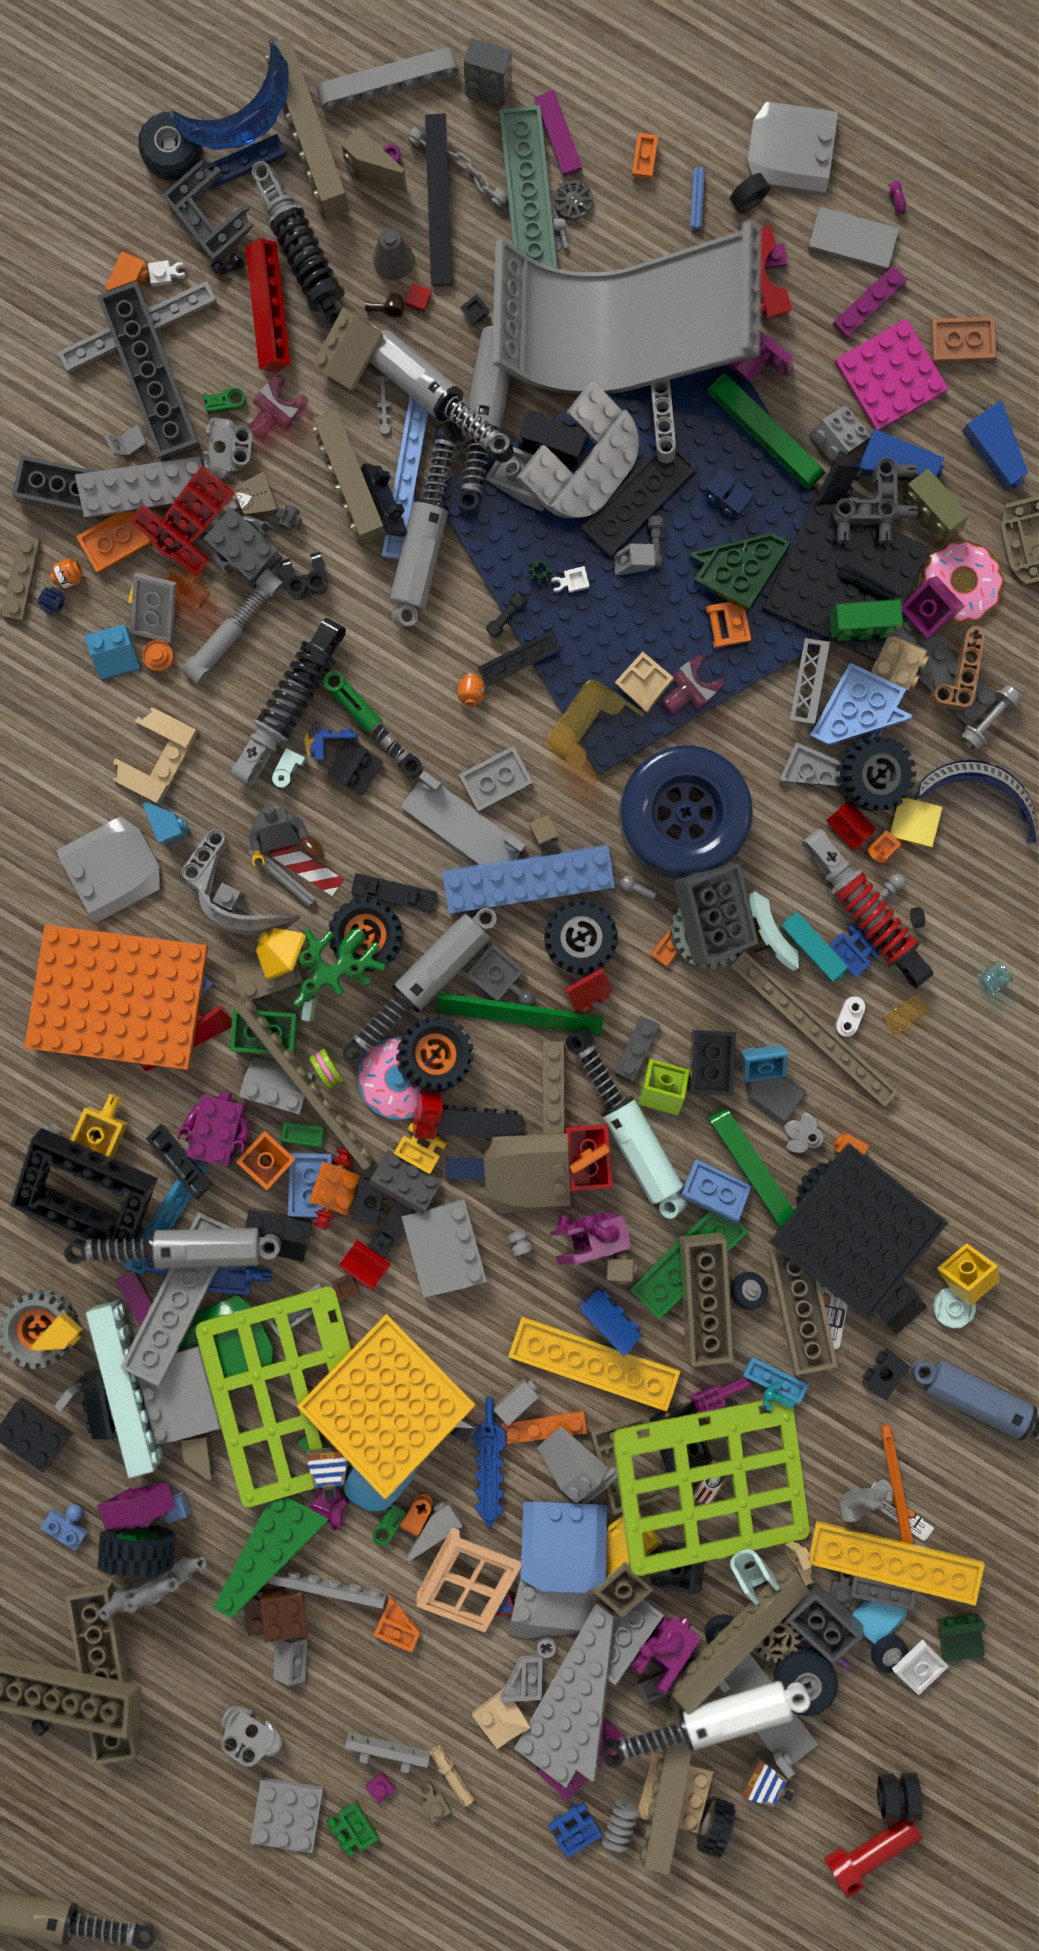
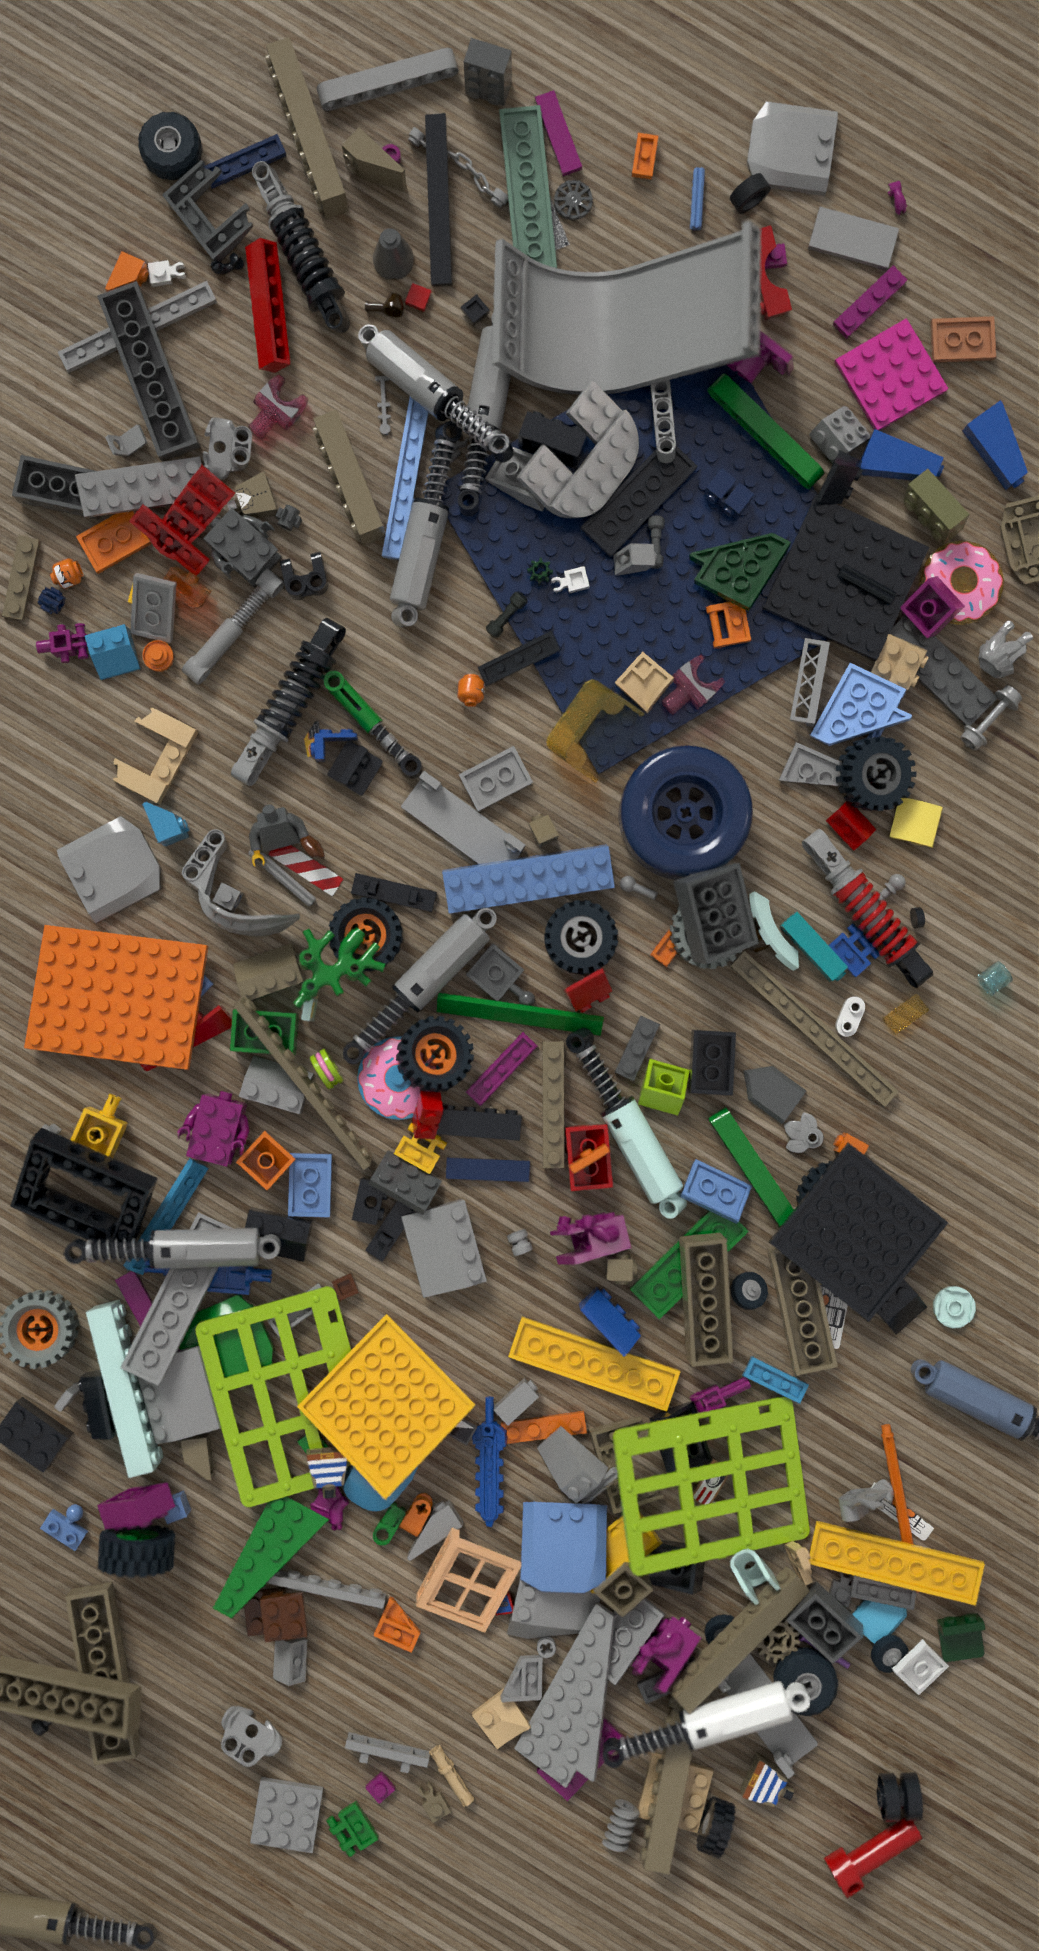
yellow slope [31,1312,83,1351] -> none
light grey pin [98,1555,206,1620] -> none
black hinge [146,1124,213,1199] -> none
clear blue windscreen [169,39,289,150] -> none
green piece [203,388,246,414] -> none
yellow slope [256,928,306,981] -> none
light aqua leg [272,748,307,789] -> none
green tile [280,1121,325,1148] -> none
orange plate [309,1147,360,1231] -> none
dark tan slope [313,308,384,390] -> none
red panel [339,1240,391,1290] -> none
black hinge [360,463,407,537] -> none
dark tan wedge [484,1133,571,1213] -> none
blue plate [548,1802,603,1858] -> none
light grey hand [554,219,569,249] -> none
dark azure slope [740,1045,788,1083] -> none
teal piece [763,1382,795,1411] -> none
green brick [830,600,903,641] -> none
dark grey pin [832,458,918,544] -> none
black brick [862,1348,911,1400] -> none
orange tile [867,829,902,863] -> none
windscreen [914,760,1037,844] -> none
medium nougat beam [930,626,985,710] -> none
yellow slope [937,1243,1000,1307] -> none
none -> magenta piece [36,623,89,663]
none -> magenta tile [466,1032,538,1106]
none -> light grey piece [978,620,1033,679]

